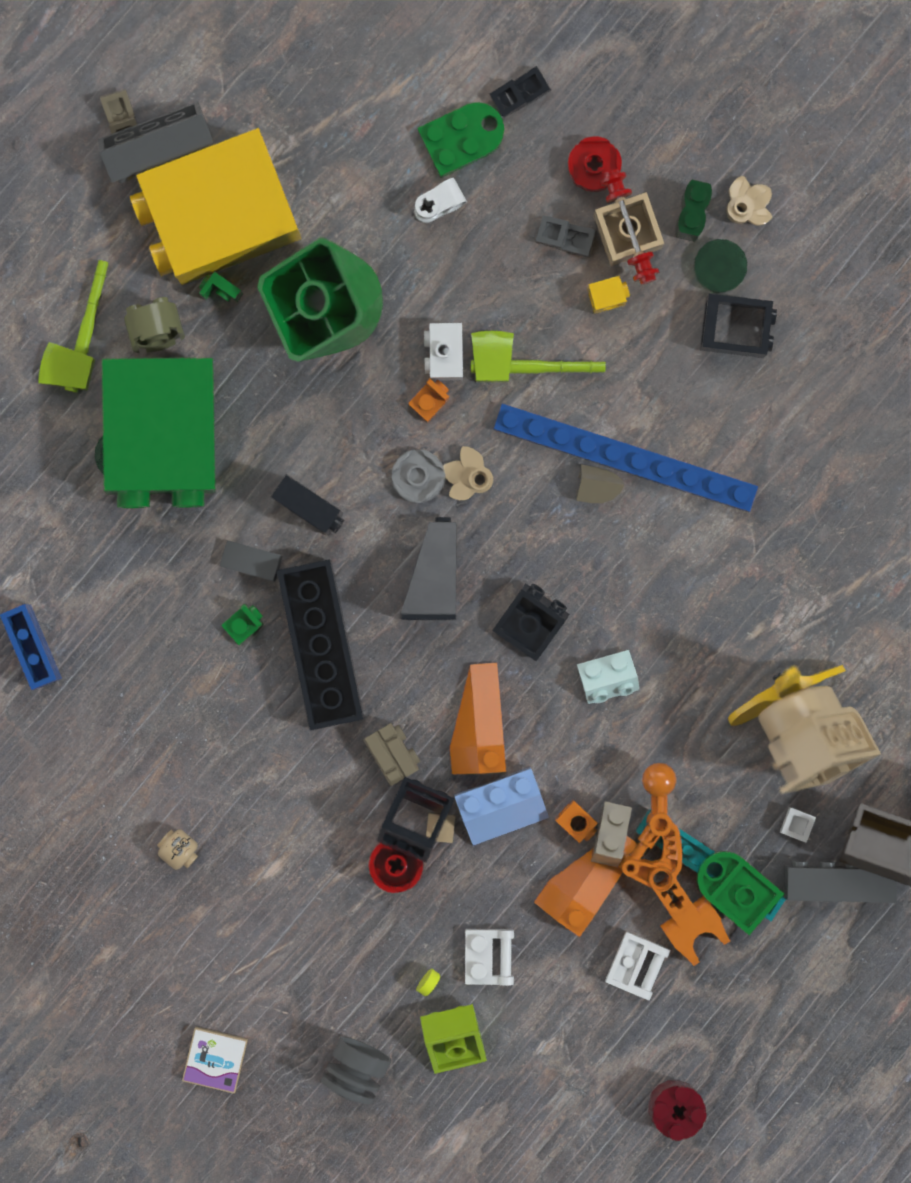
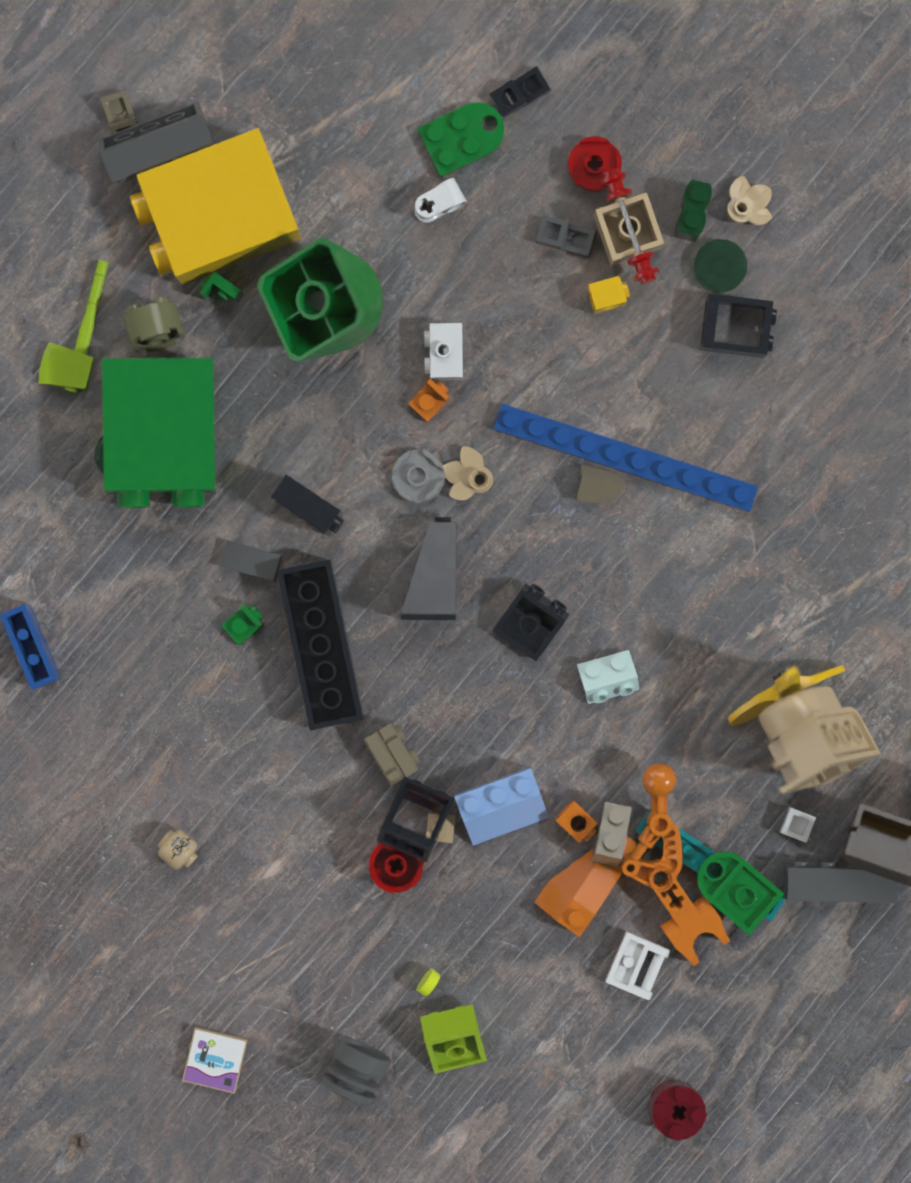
orange wedge [450,663,506,774] -> none
white plate [465,929,514,986] -> none
lime piece [471,331,606,382] -> none

